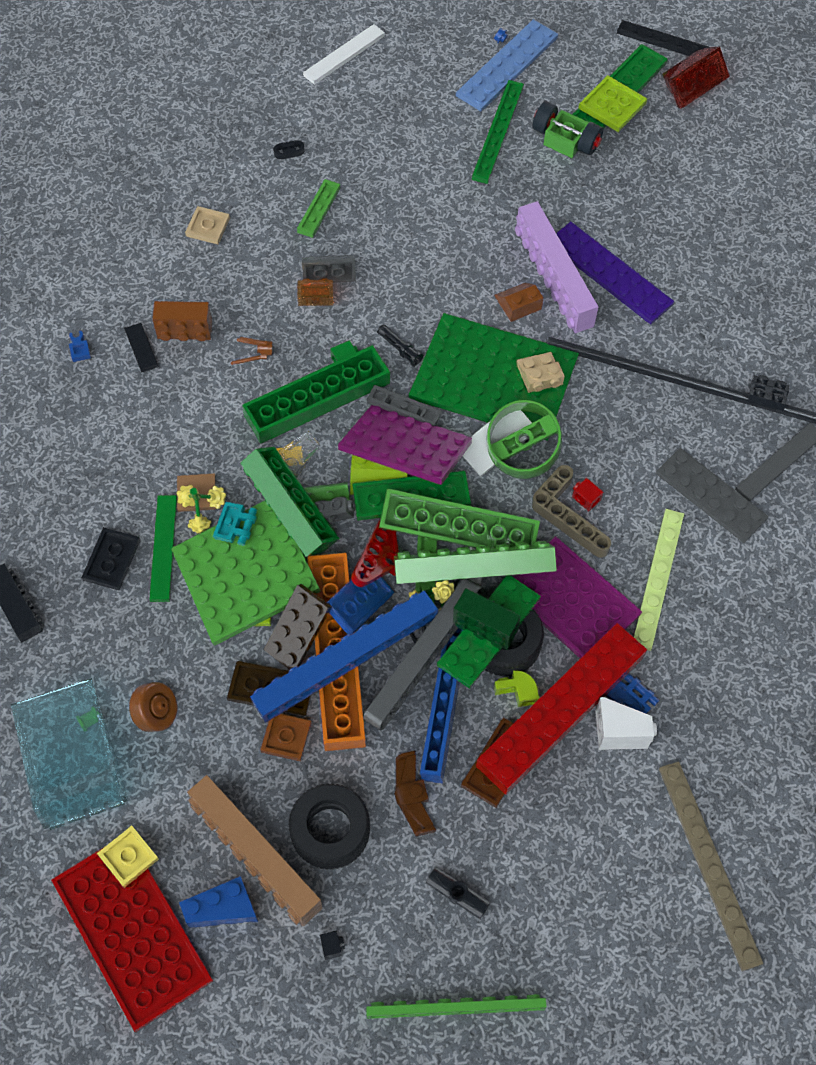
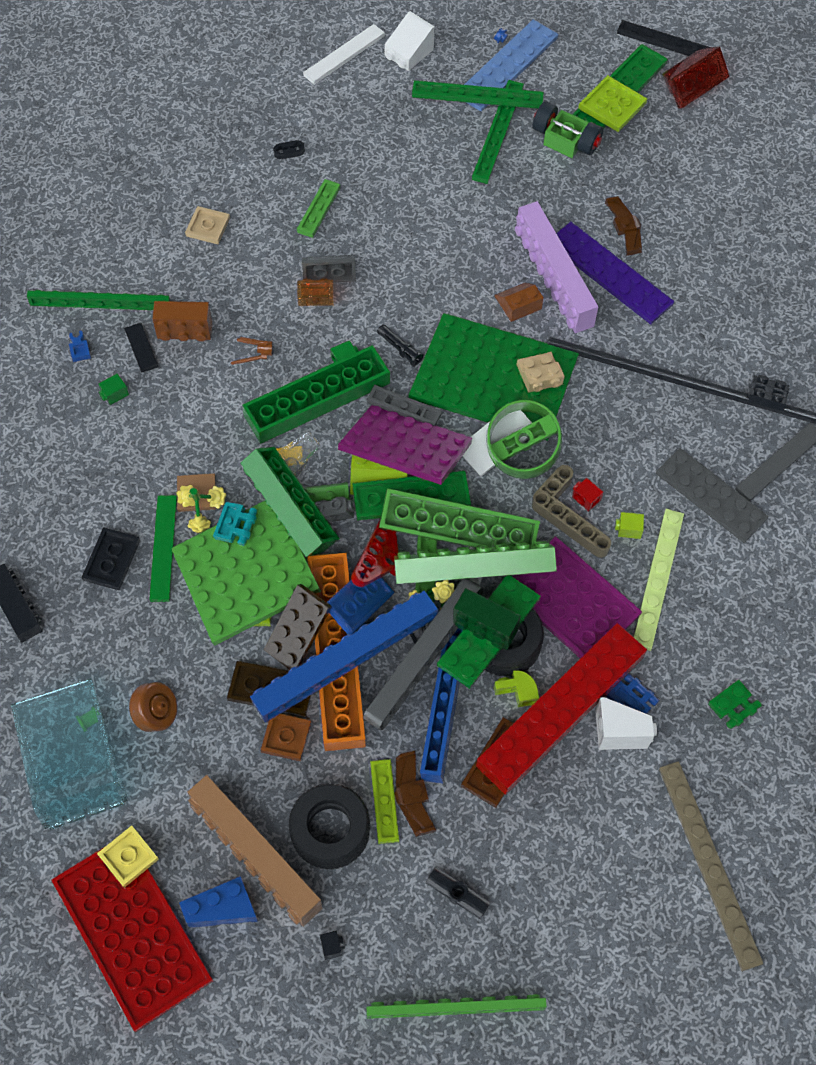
none -> green plate [27,290,170,310]
none -> green brick [98,374,129,405]
none -> lime tile [370,759,399,844]
none -> white slope [385,11,434,71]
none -> green plate [412,80,544,109]
none -> reddish brown plate [605,196,642,256]
none -> lime brick [615,512,644,539]
none -> green plate [708,680,762,729]

